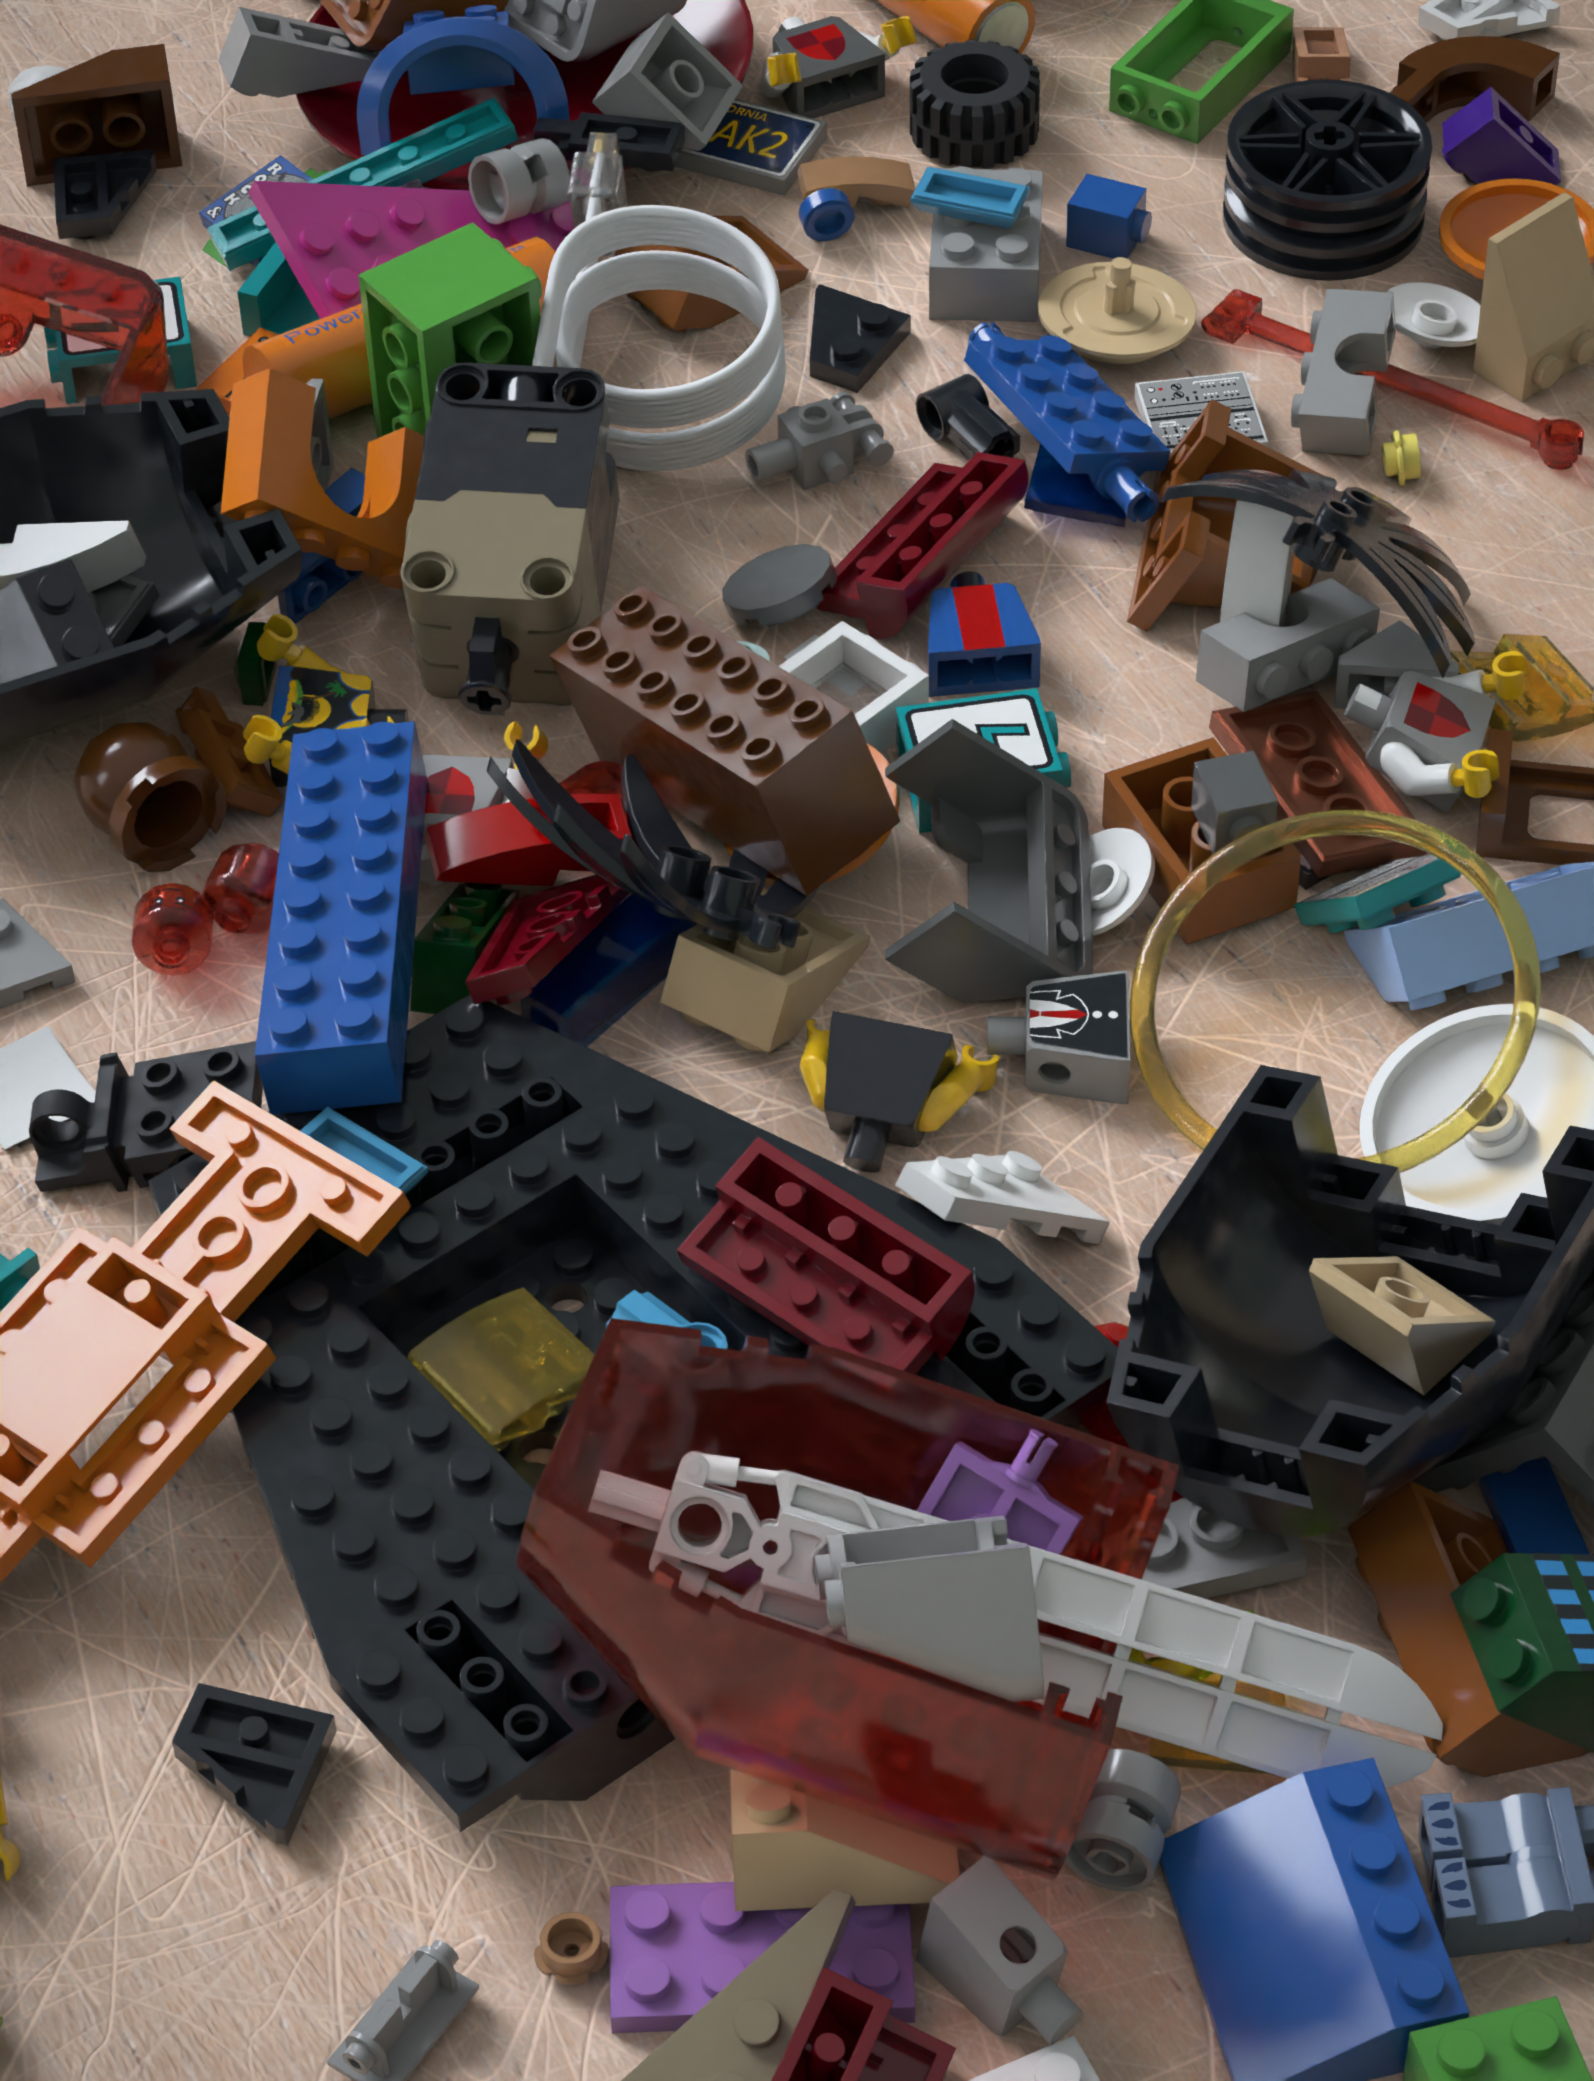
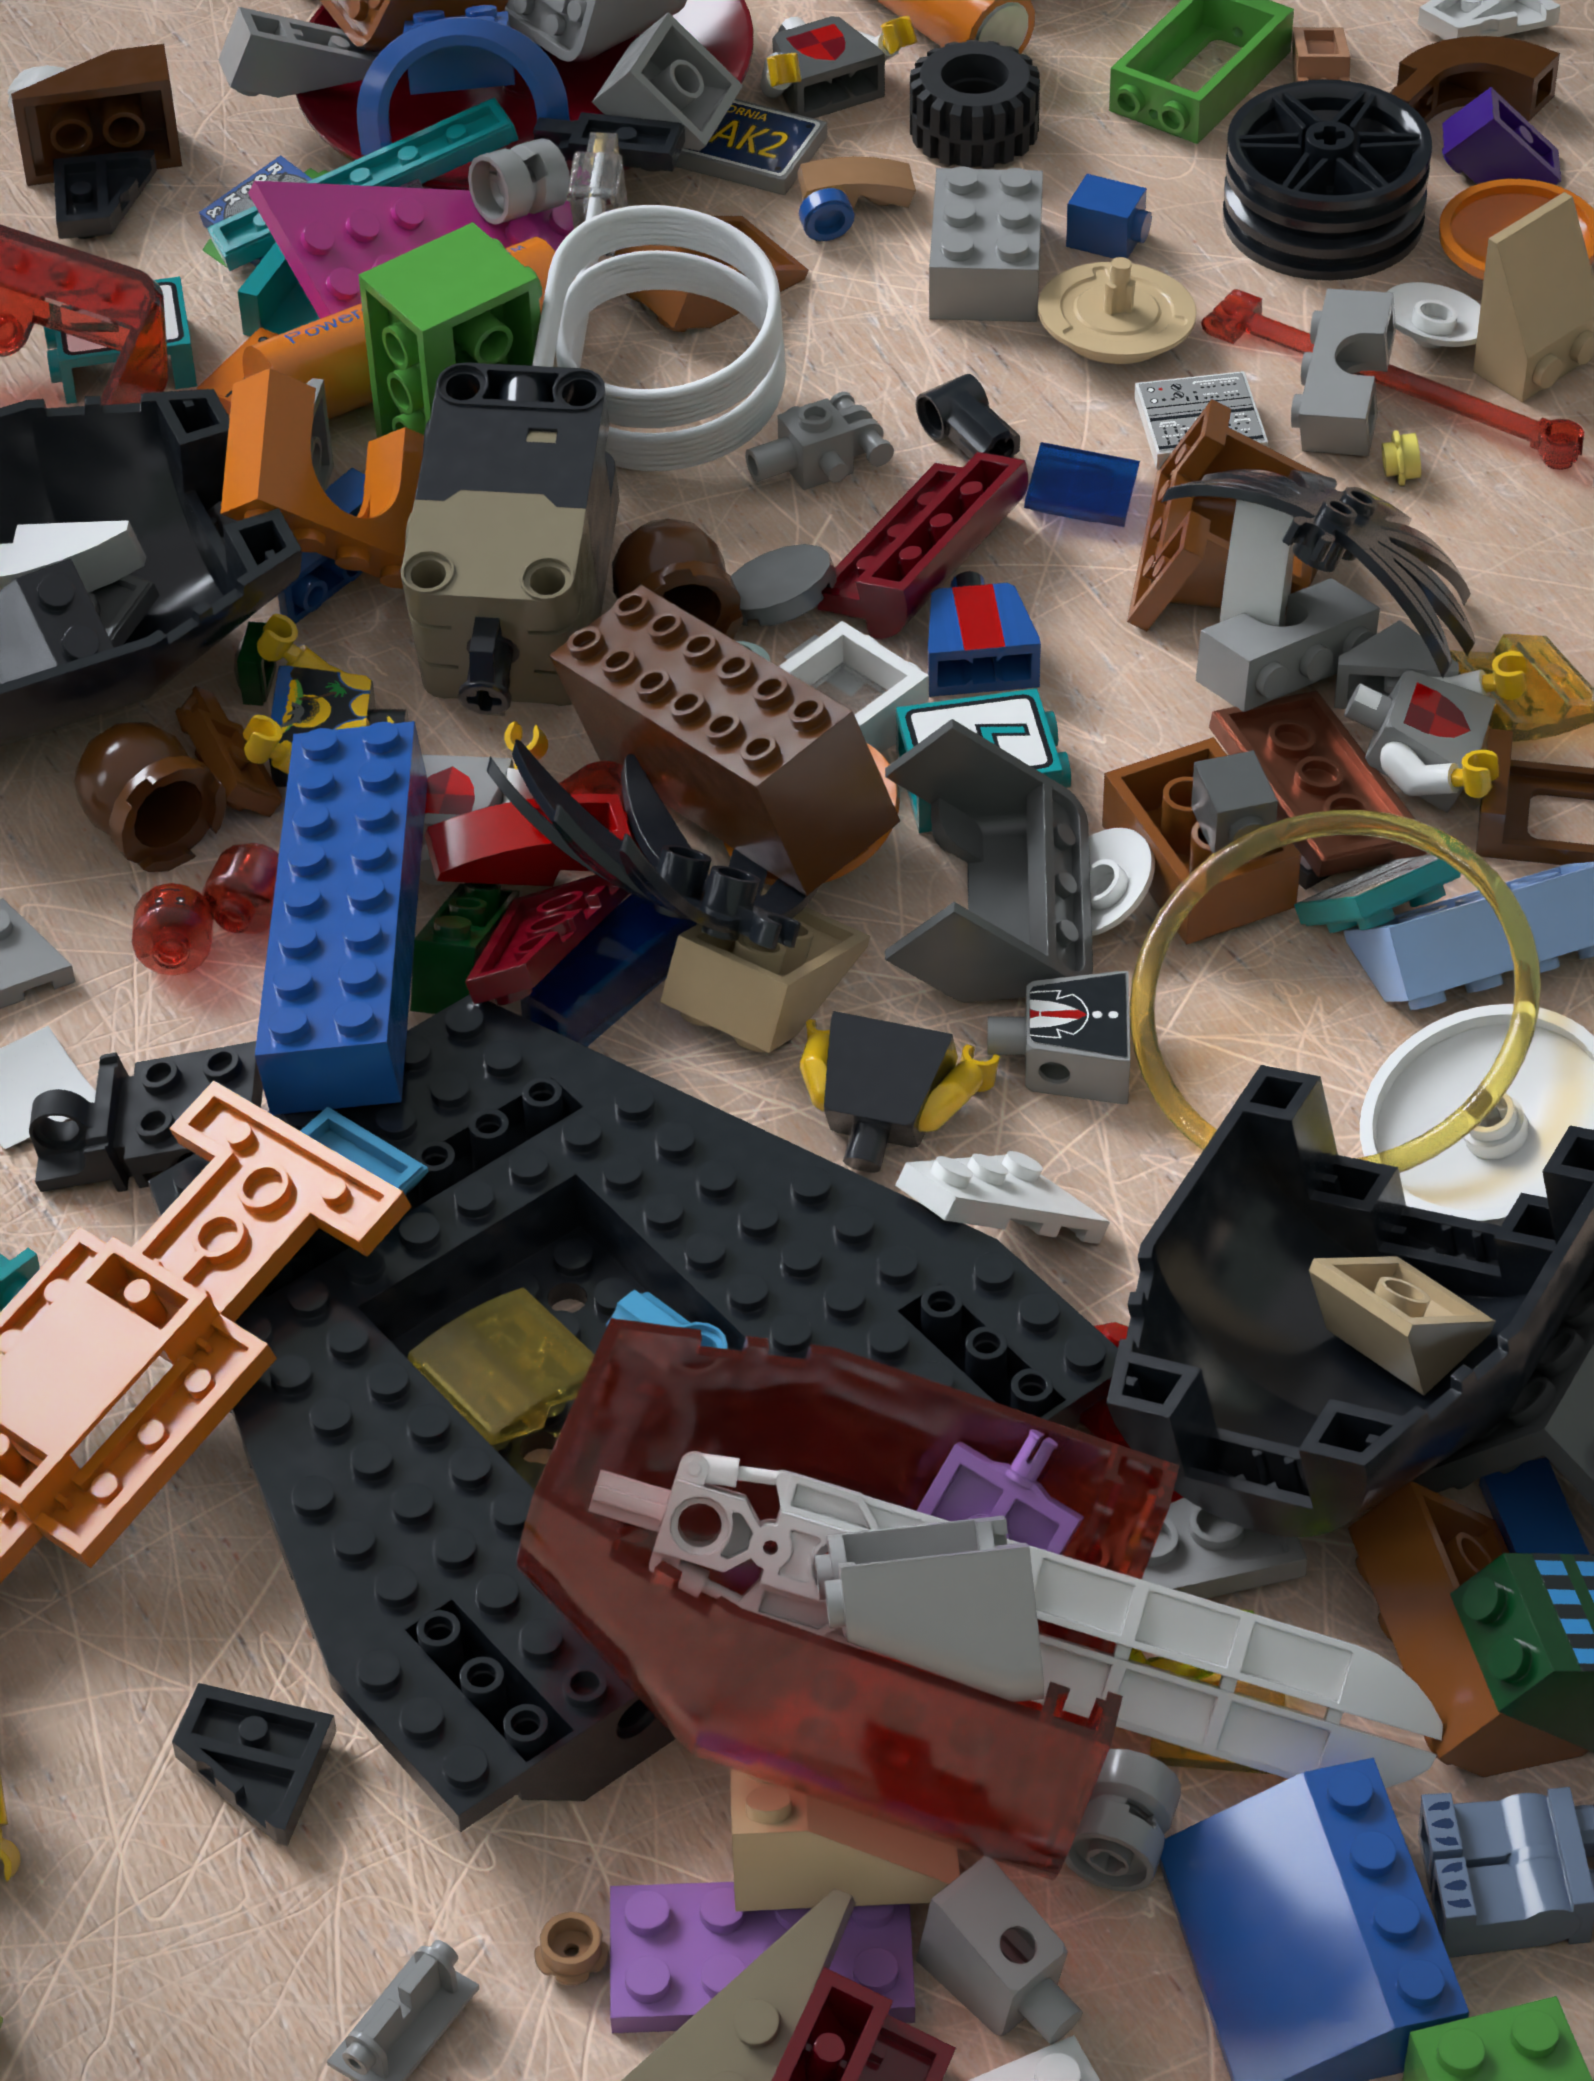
dark red brick [677,1137,975,1401] -> none
black wing [810,284,911,393] -> none
dark azure tile [910,167,1030,229] -> none
blue plate [964,322,1171,522] -> none
none -> reddish brown tile [612,518,743,639]

